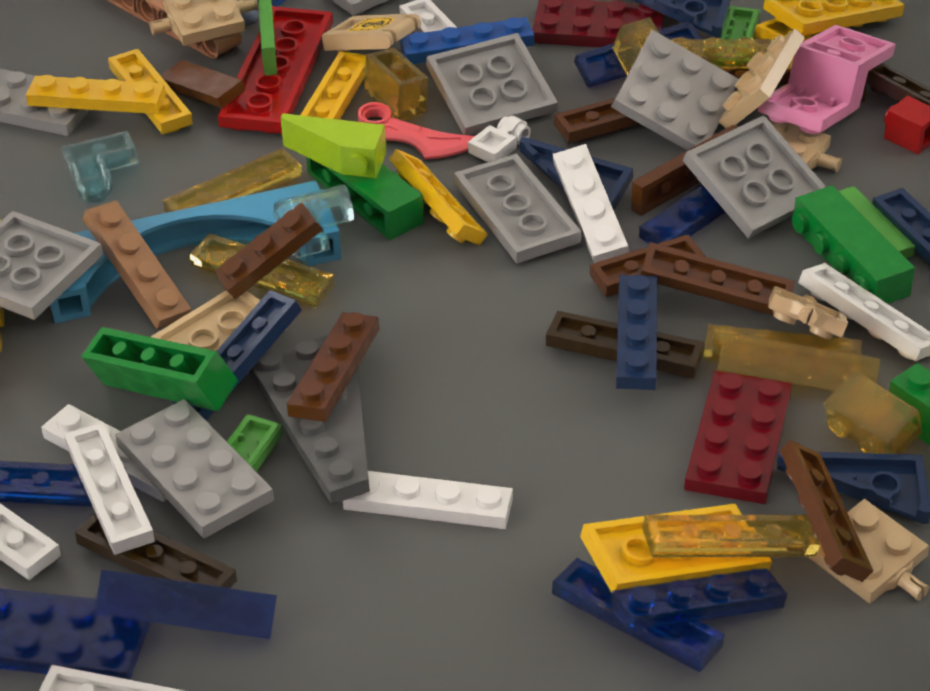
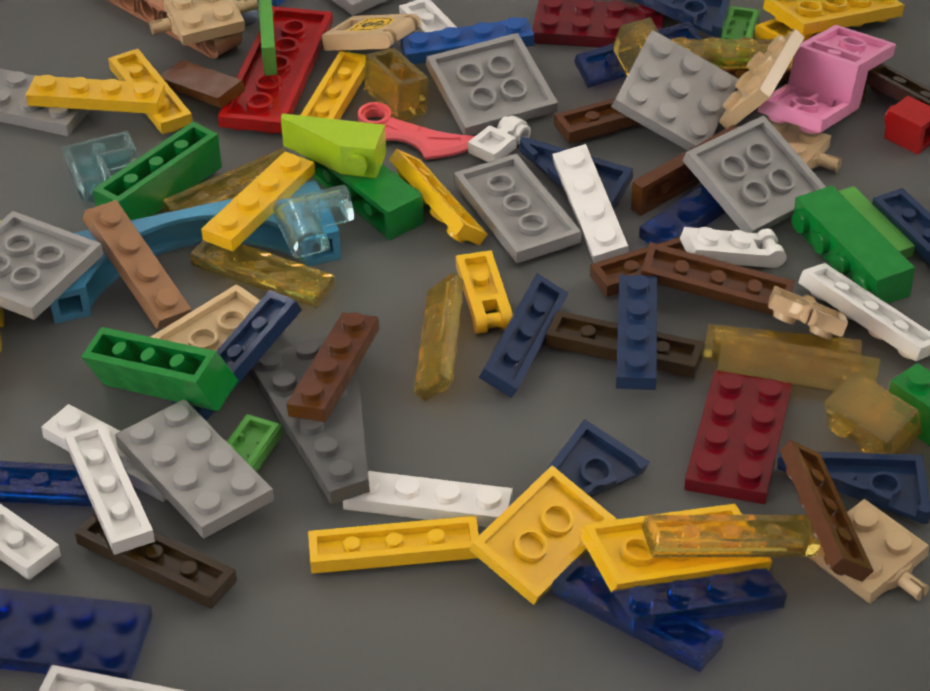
clear blue plate [94,569,277,639] -> none
reddish brown plate [215,202,323,299] -> none
none -> green brick [93,121,222,220]
none -> yellow plate [201,152,315,252]
none -> yellow plate [308,516,479,574]
none -> clear yellow plate [414,272,464,401]
none -> yellow plate [456,250,513,334]
none -> yellow plate [469,466,616,605]
none -> dark blue plate [478,273,568,398]
none -> dark blue wing [544,419,650,497]
none -> white plate [680,227,787,268]

